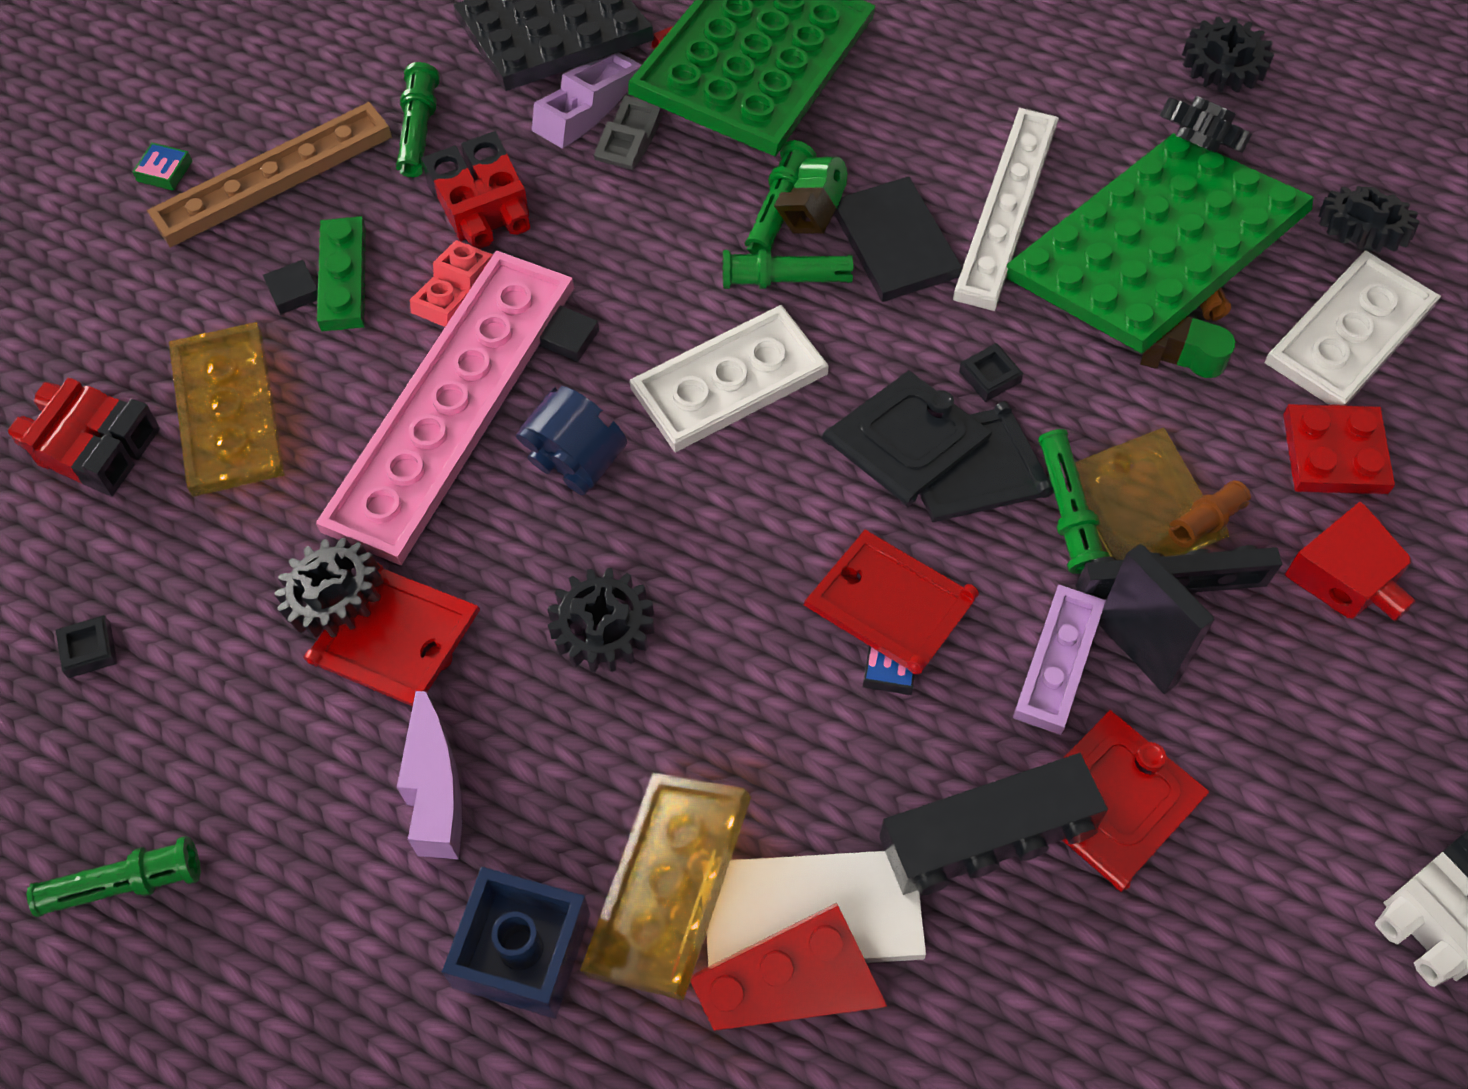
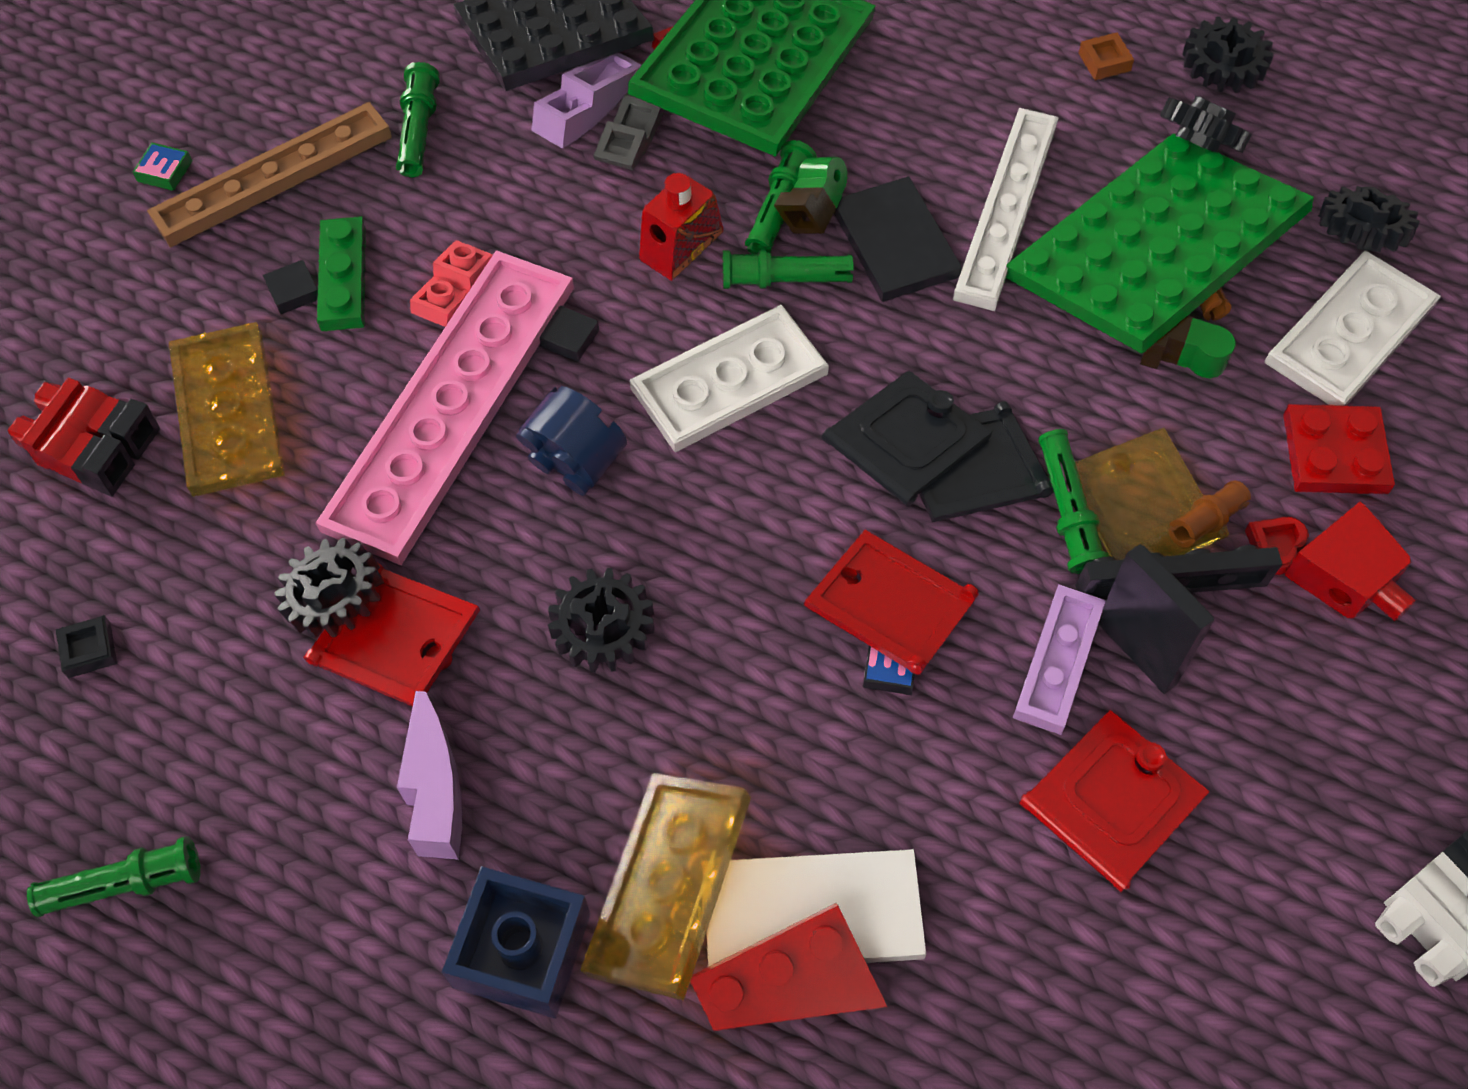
red hips [421,131,530,249] -> none
black brick [879,753,1108,896] -> none
black tile [959,343,1024,402] -> none
none -> red torso [639,173,723,281]
none -> dark orange plate [1078,32,1134,81]
none -> red tile [1245,517,1309,575]

